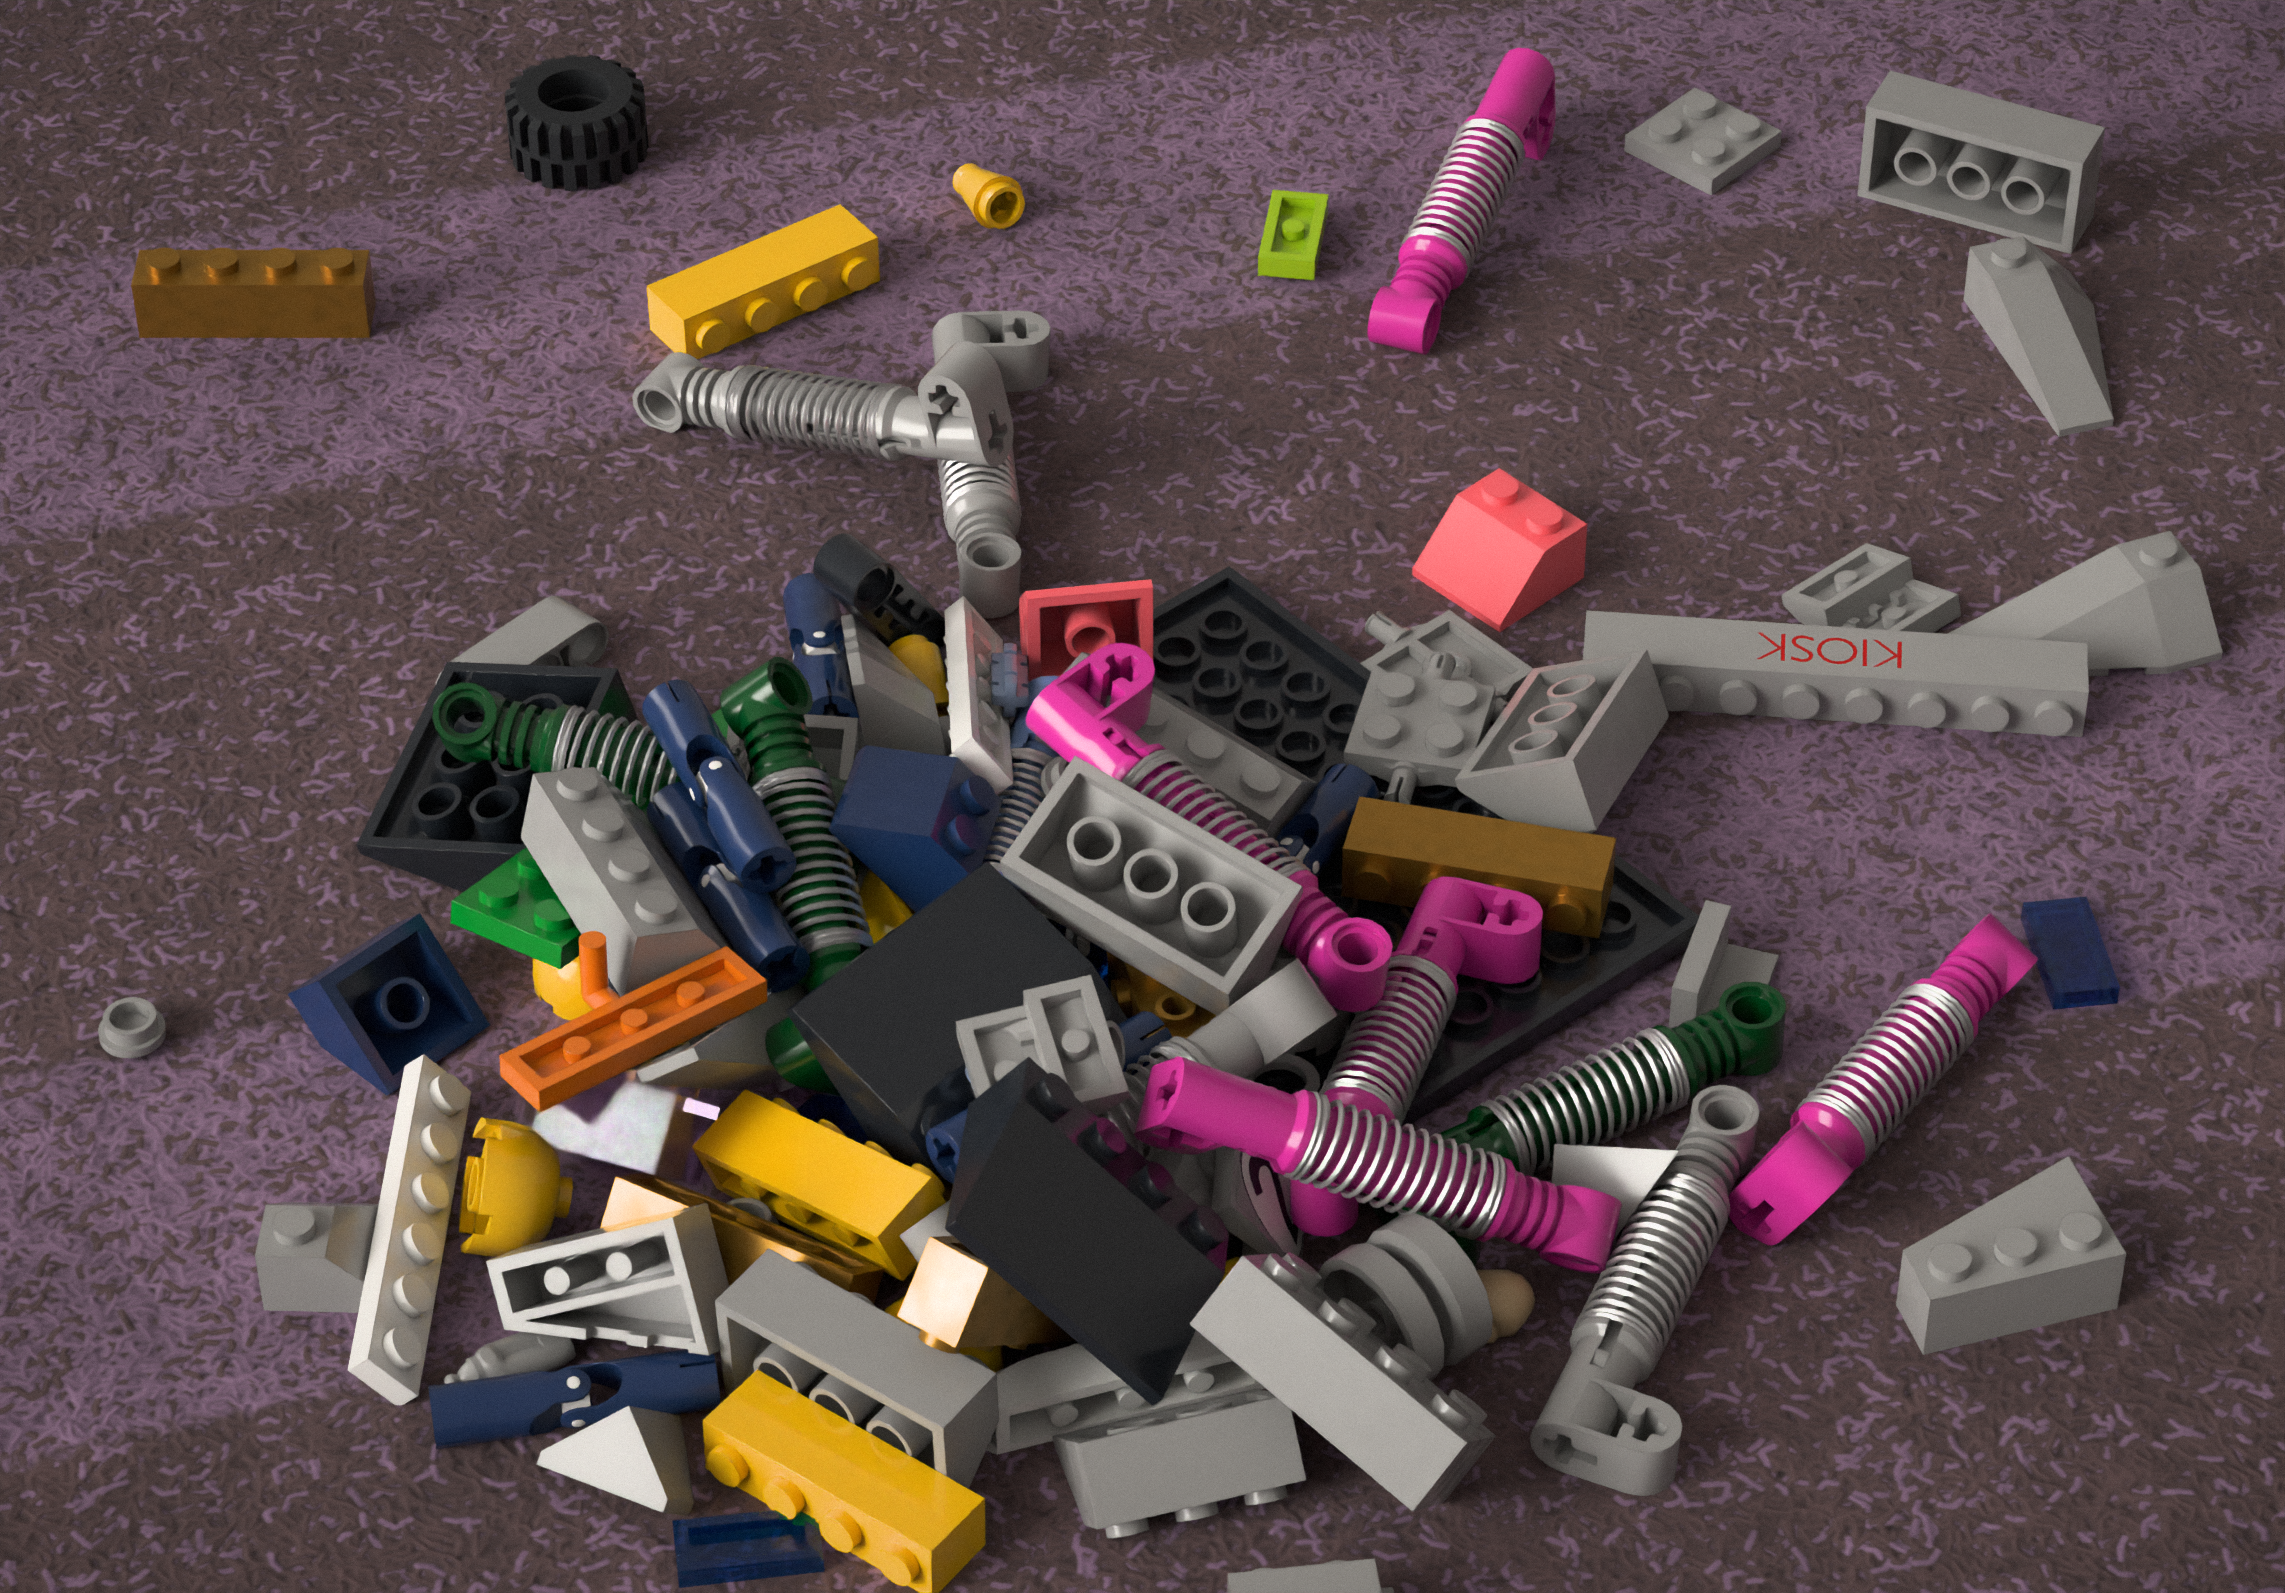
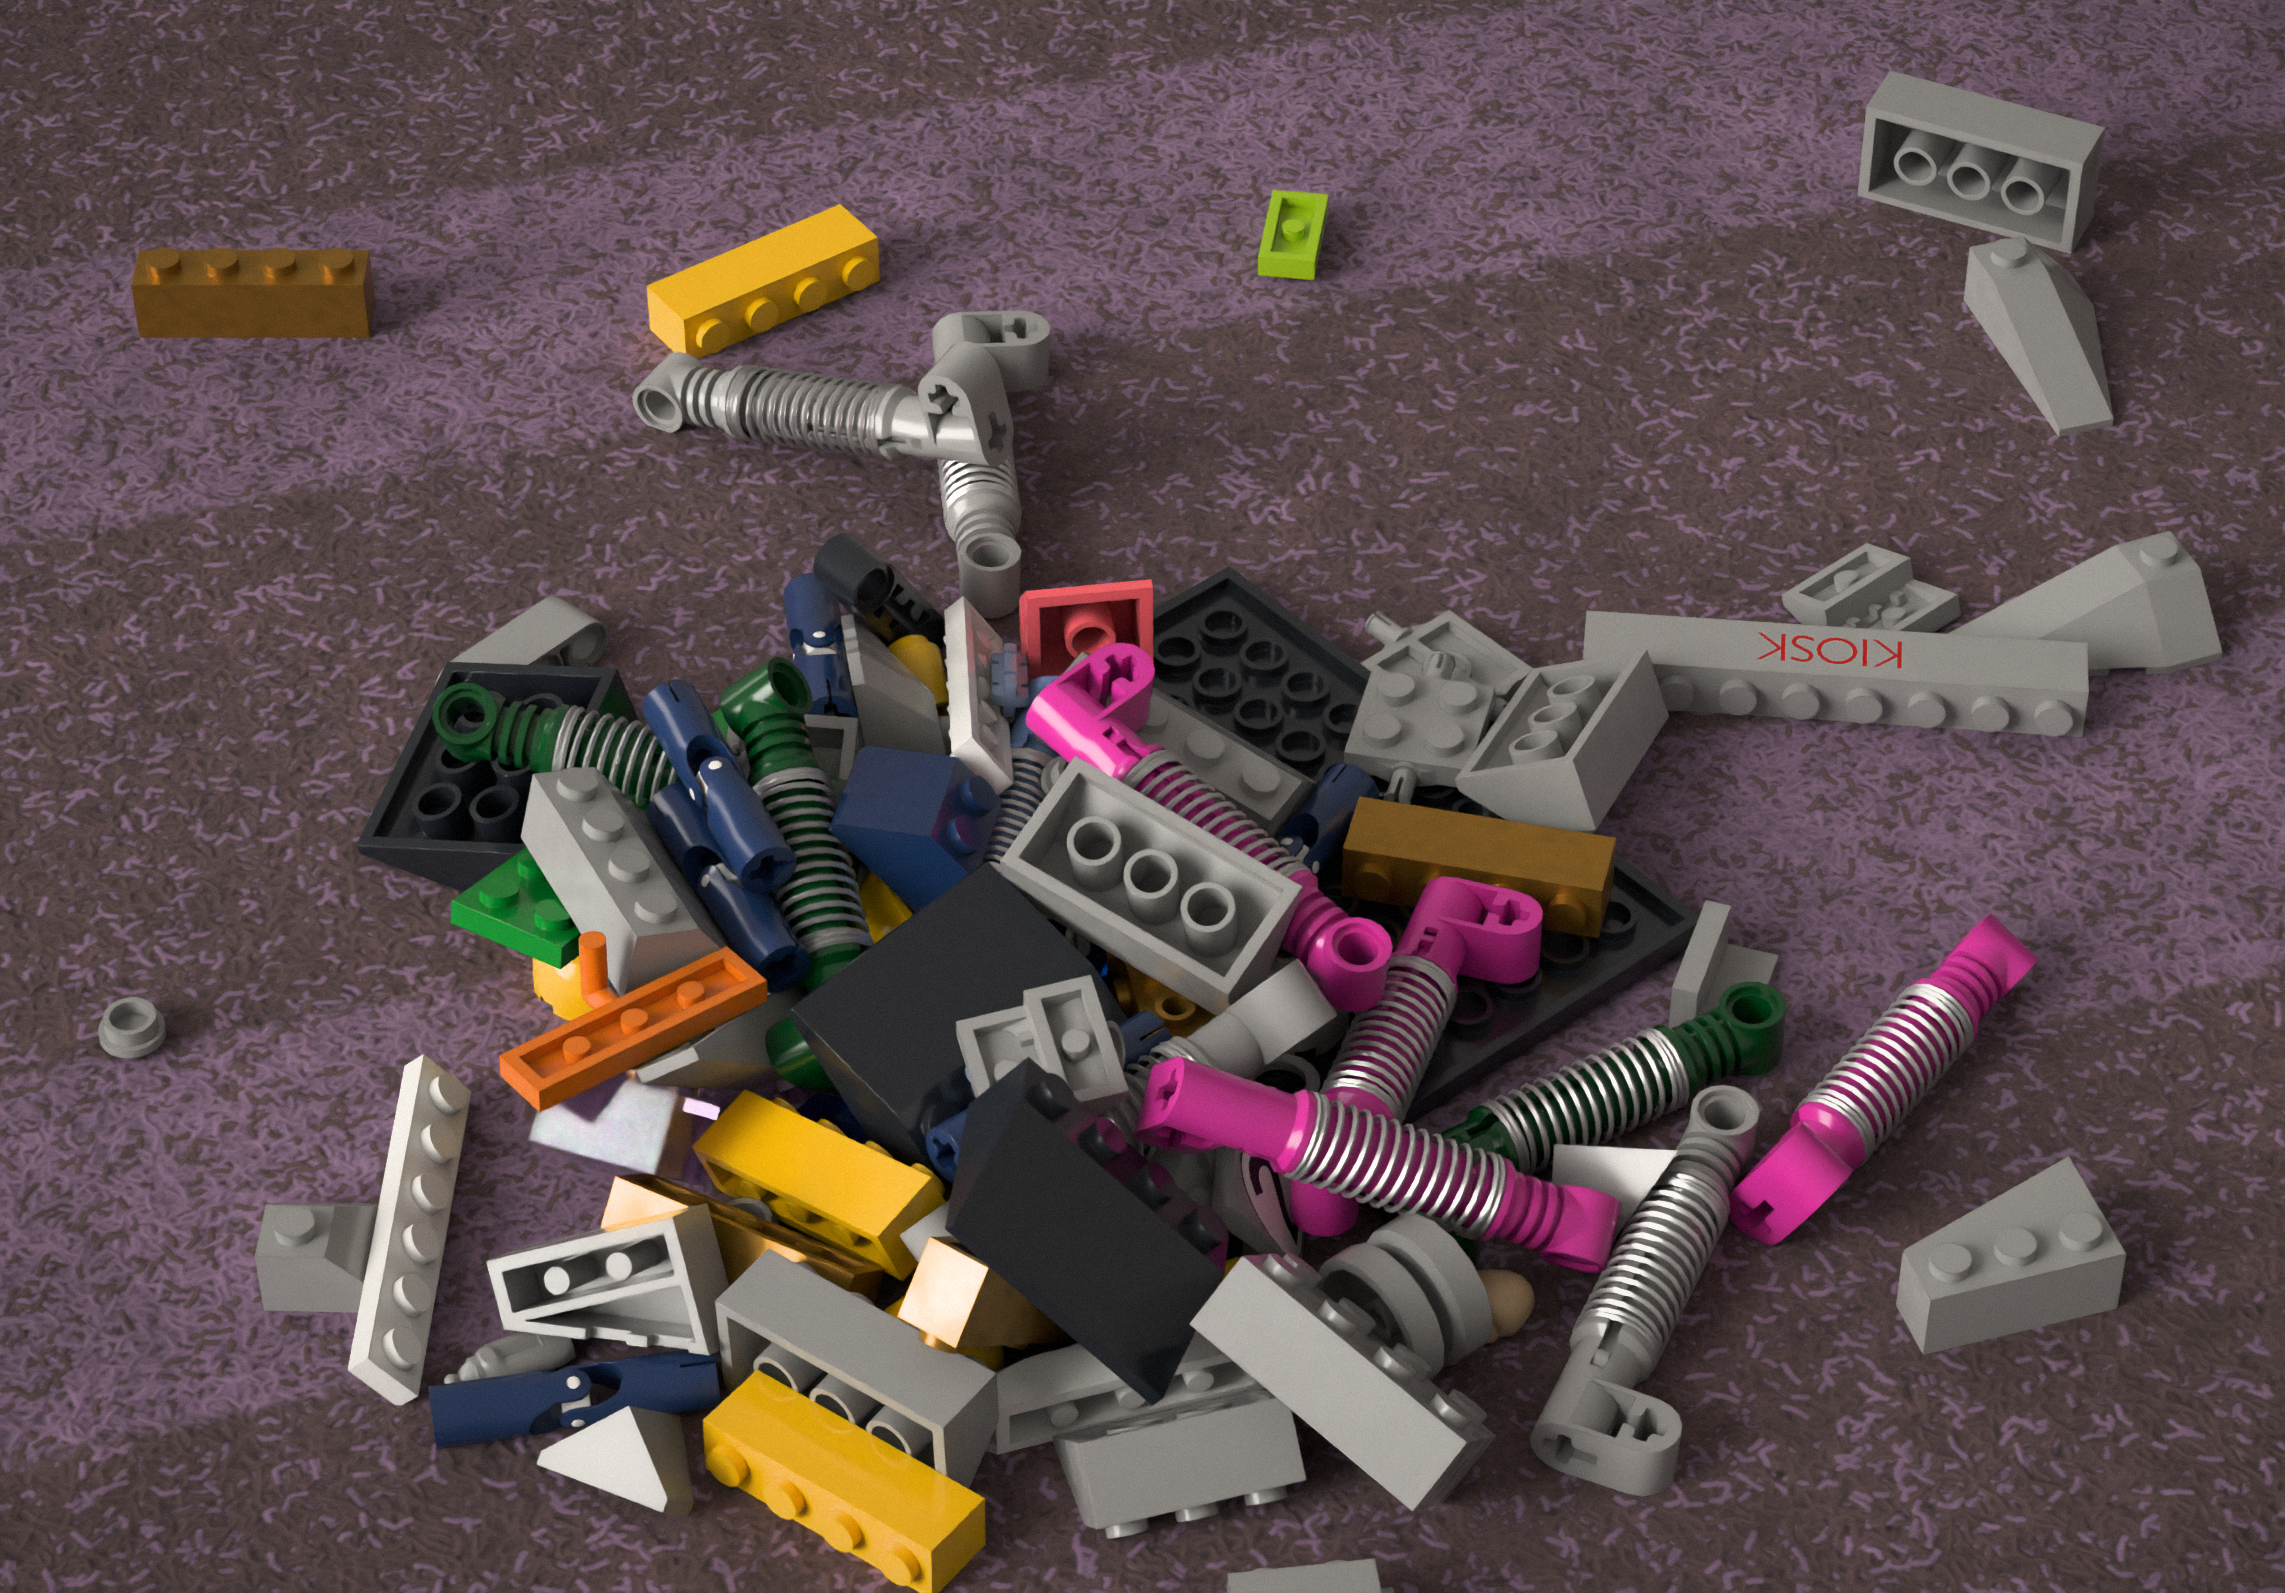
dark blue slope [288,913,490,1095] -> none
yellow cylinder [459,1117,573,1257] -> none
black tyre [505,55,649,191] -> none
clear blue tile [672,1510,825,1588] -> none
yellow cone [953,163,1025,229] -> none
dark pink piece [1367,48,1556,355] -> none
coral slope [1412,468,1587,633] -> none
light grey plate [1624,87,1782,195] -> none
clear blue tile [2021,896,2120,1010] -> none

